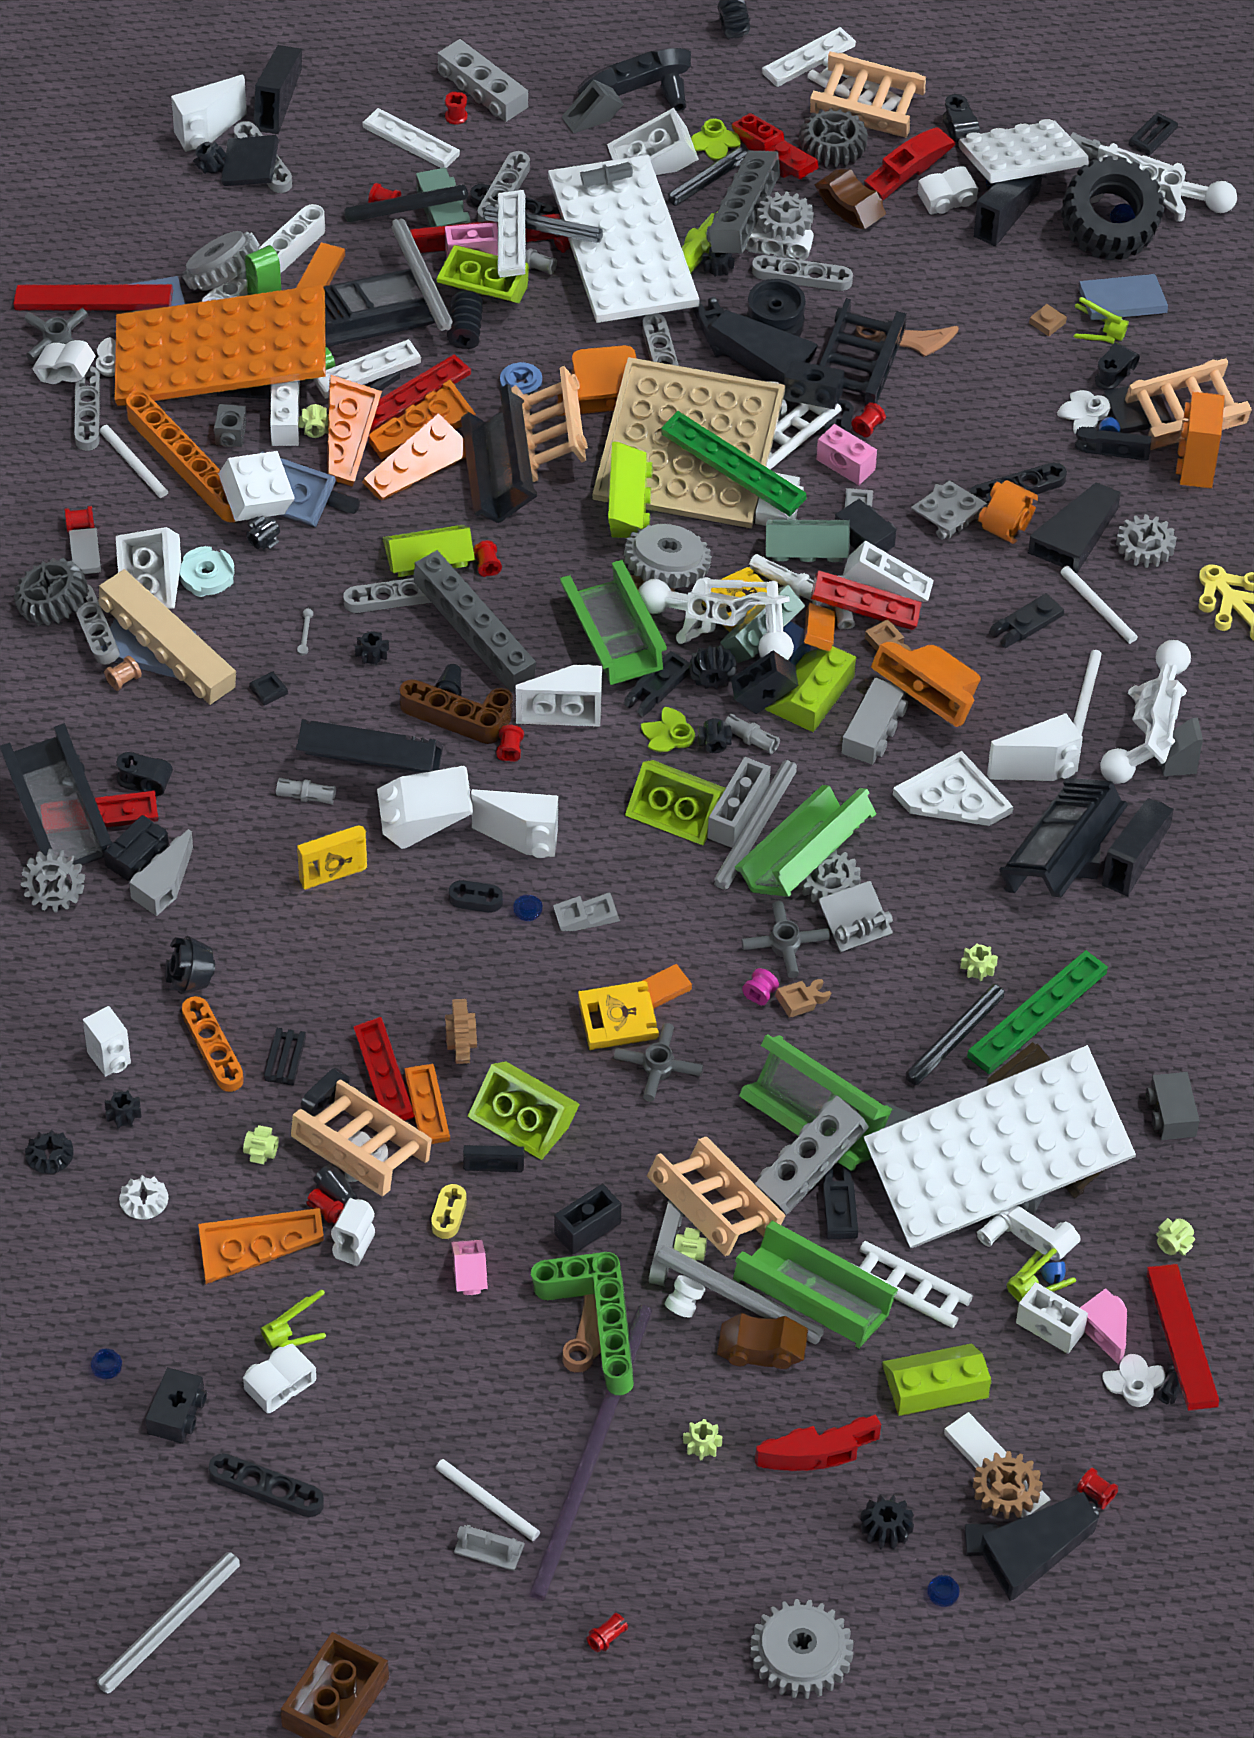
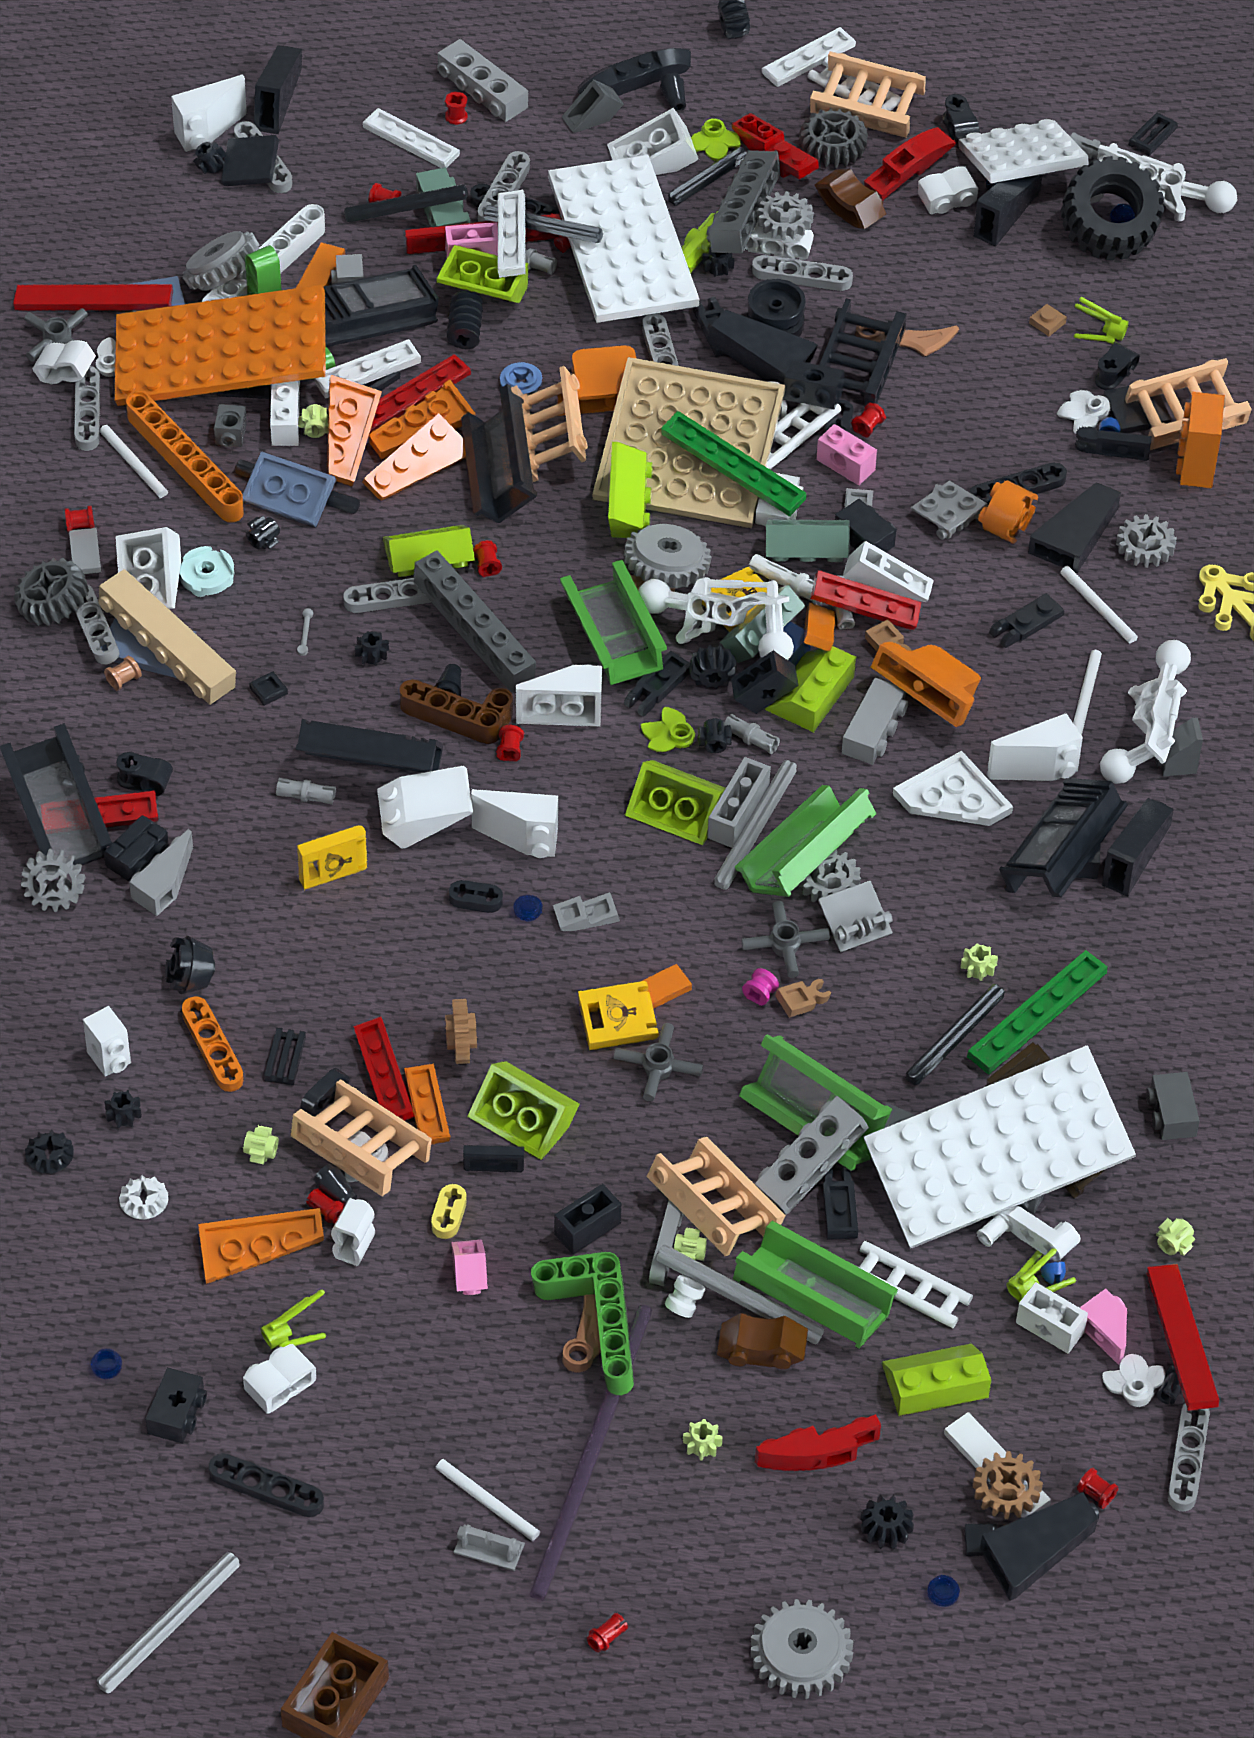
white brick [218,451,295,522] -> none
light grey axle [391,218,453,331] -> none
dark grey axle [580,162,633,188] -> none
sand blue tile [1079,274,1168,320] -> none
none -> light grey brick [331,254,363,285]
none -> light grey beam [1168,1403,1210,1511]

